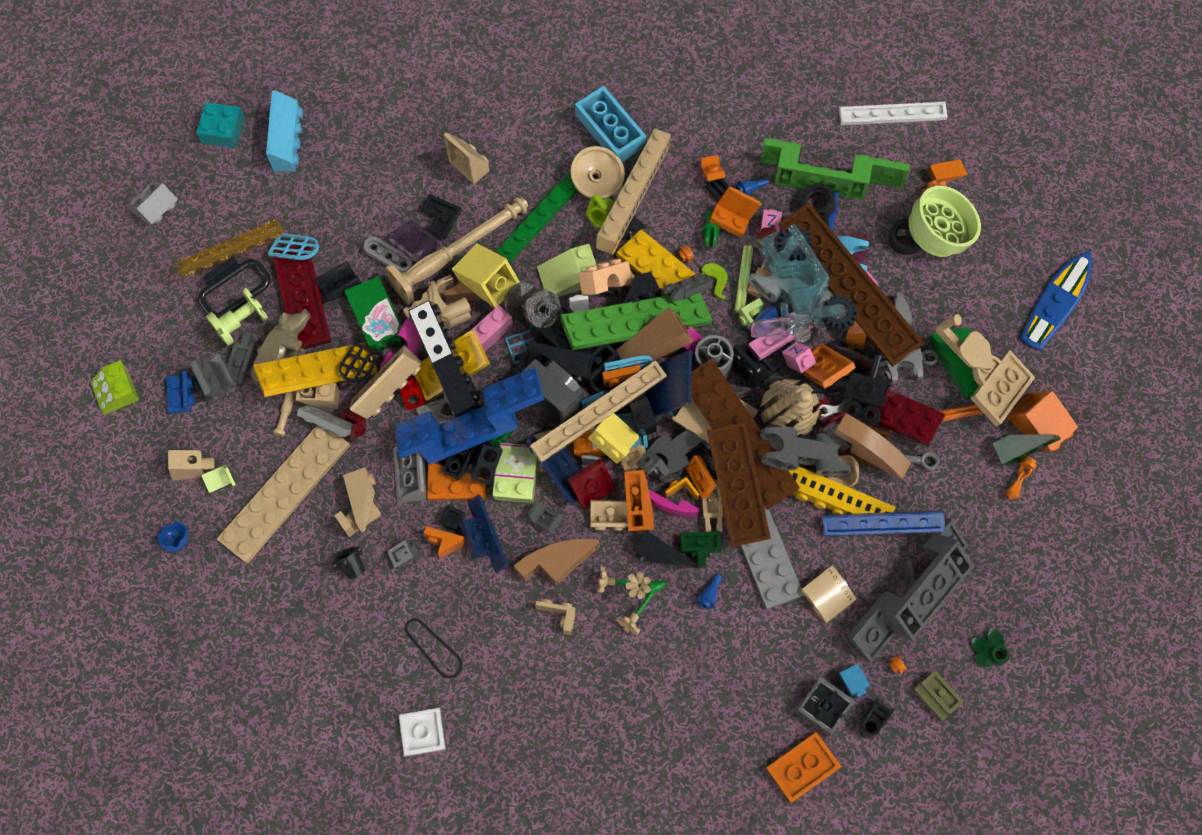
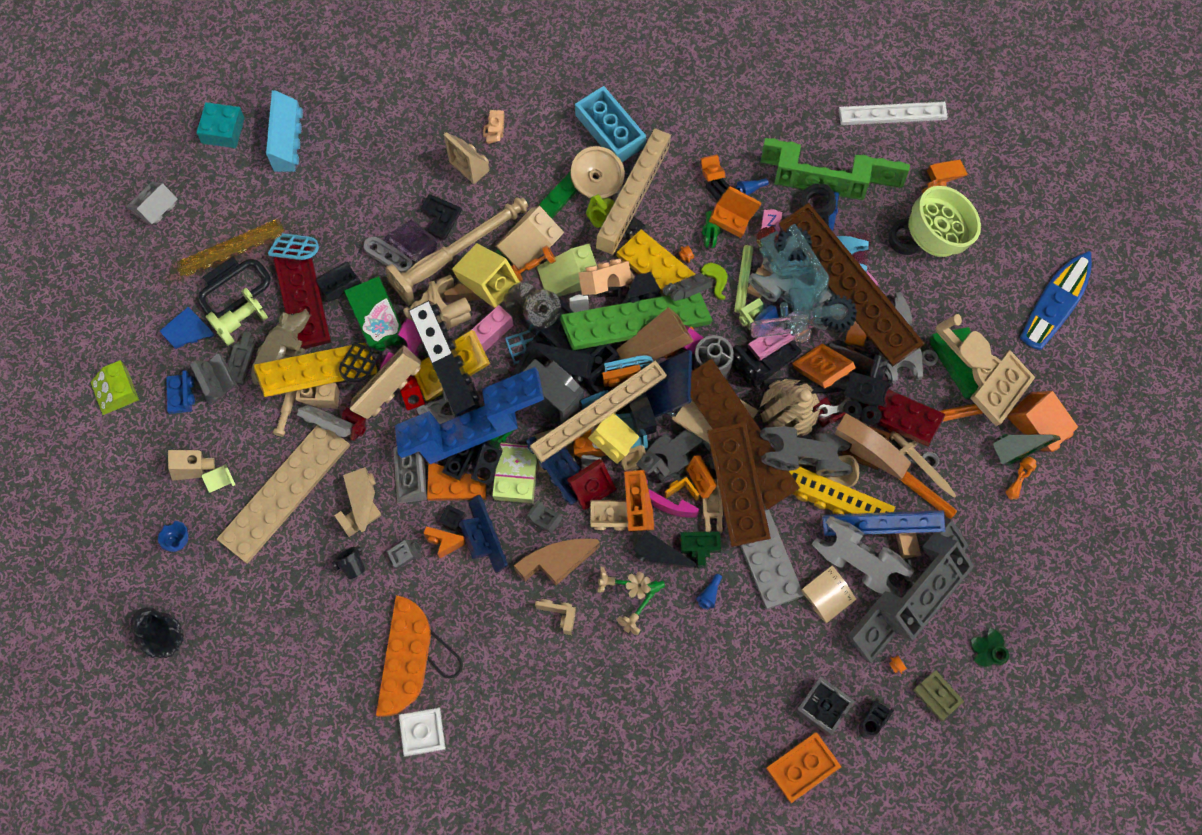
bright pink brick [782,342,816,373] -> none
dark azure brick [837,664,870,698] -> none
none -> black hair [130,607,184,658]
none -> blue slope [160,307,215,349]
none -> orange plate [376,596,431,717]
none -> light nougat piece [483,110,505,144]
none -> tan slope [496,206,564,270]
none -> orange wheel [511,245,556,282]
none -> light grey piece [812,516,915,596]
none -> tan sword [890,431,956,497]
none -> light nougat slope [895,533,921,559]
none -> orange axle [899,471,957,519]

